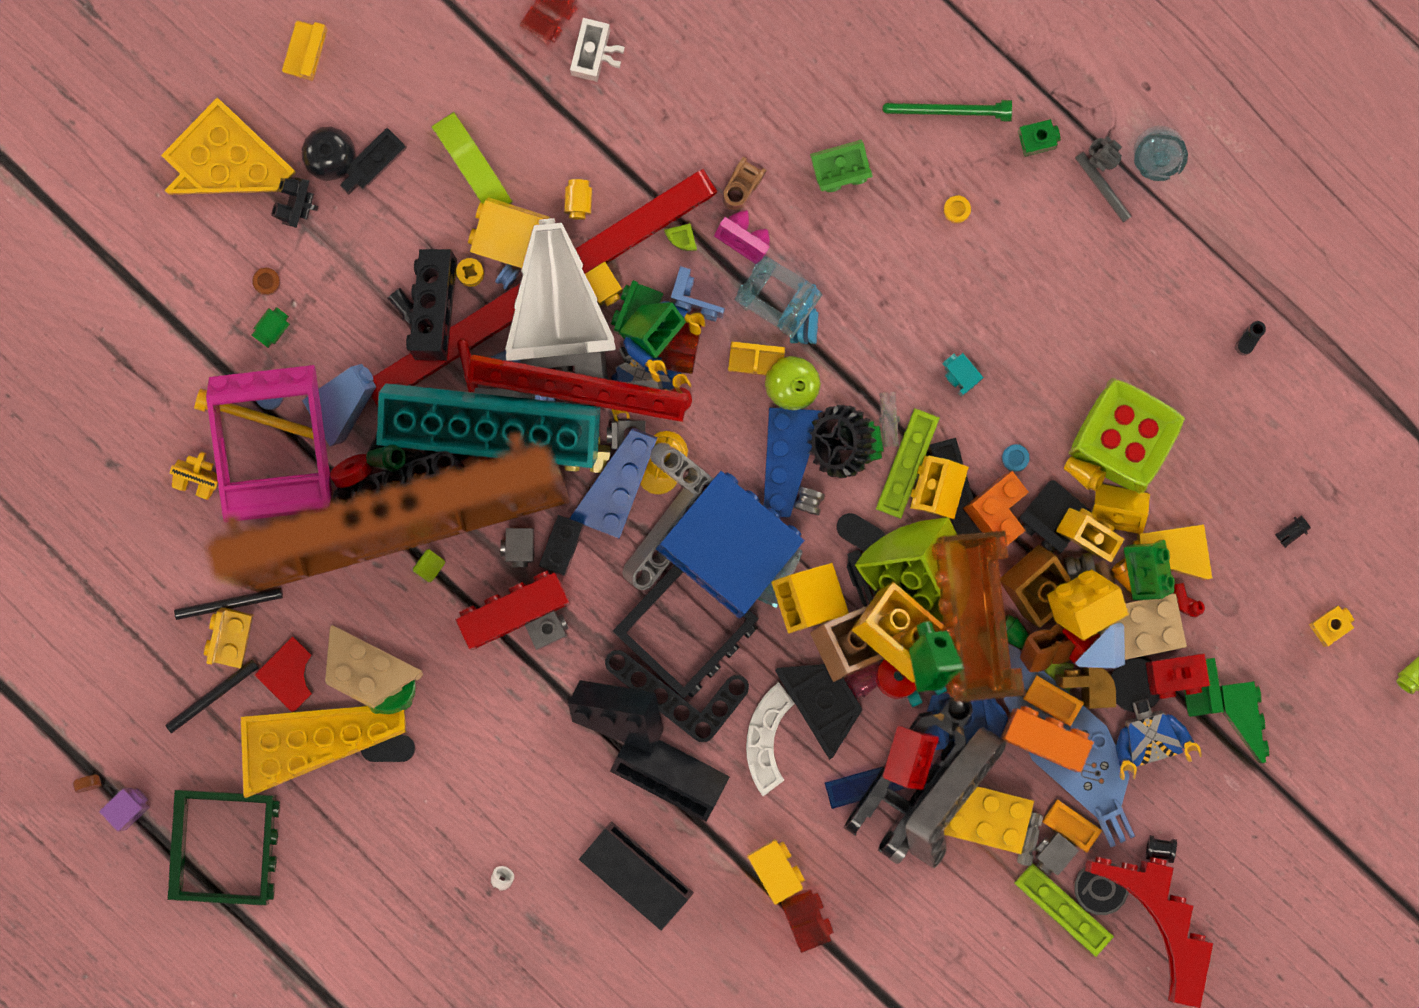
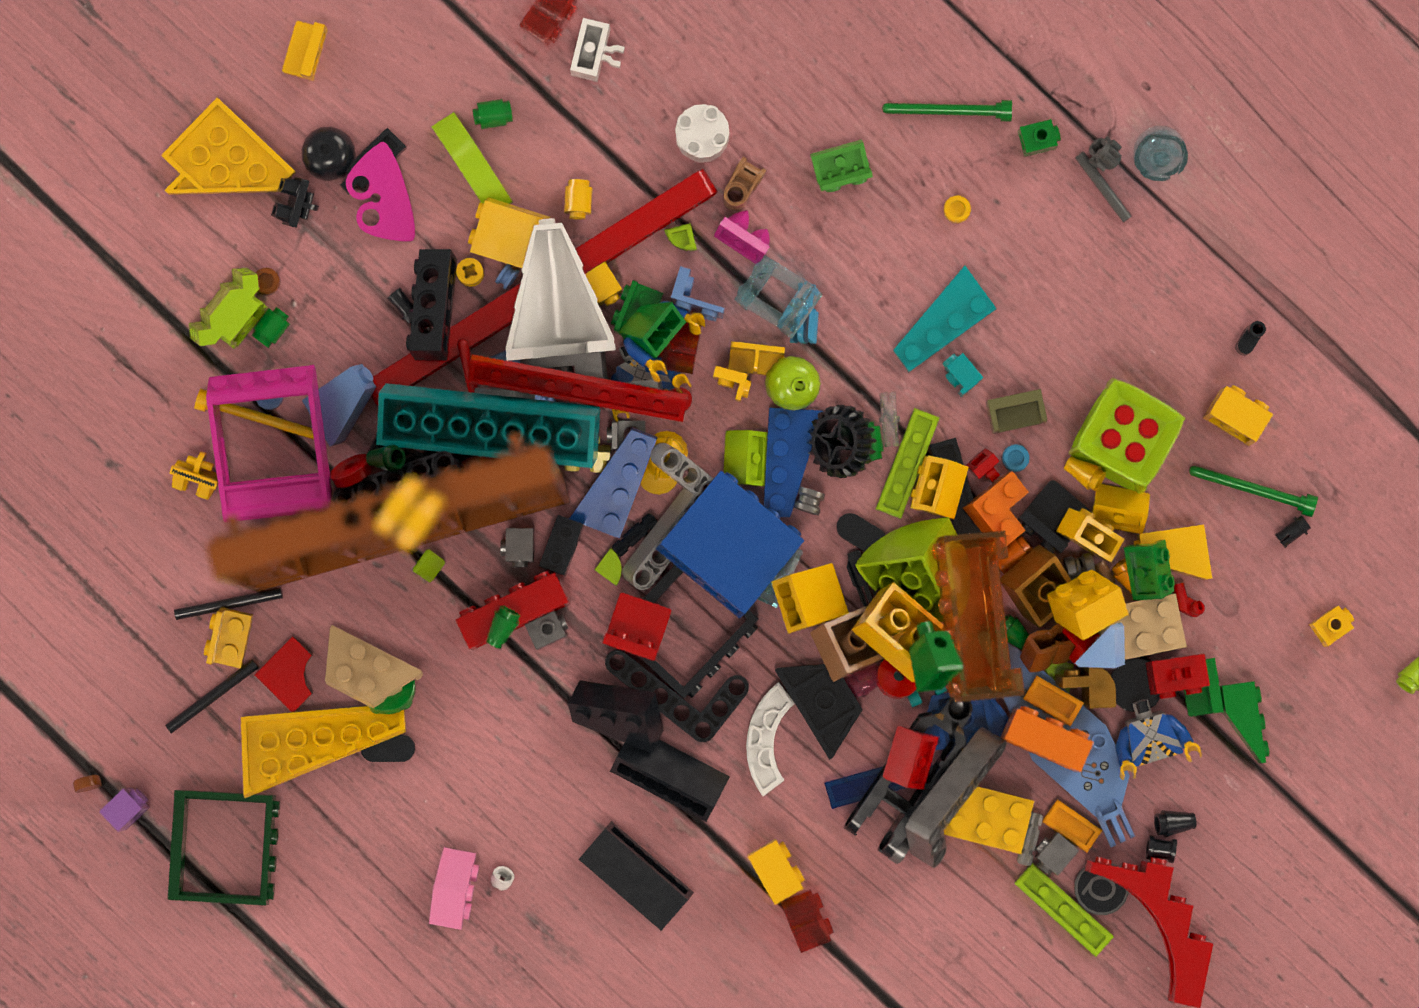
none -> lime slope [189,267,268,349]
none -> dark pink piece [346,142,415,241]
none -> yellow wheel [374,476,446,553]
none -> bright pink brick [429,847,479,930]
none -> green brick [472,99,513,130]
none -> green cone [486,606,520,649]
none -> lime tile [595,548,622,586]
none -> red bracket [602,593,672,661]
none -> black axle [612,513,658,557]
none -> white brick [675,104,729,163]
none -> yellow bracket [713,366,751,402]
none -> lime panel [723,430,768,487]
none -> teal wing [893,266,997,372]
none -> red tile [966,448,1000,482]
none -> olive panel [986,389,1047,434]
none -> orange cone [995,535,1034,574]
none -> black cone [1154,810,1197,837]
none -> green piece [1189,466,1318,517]
none -> yellow brick [1203,385,1273,446]

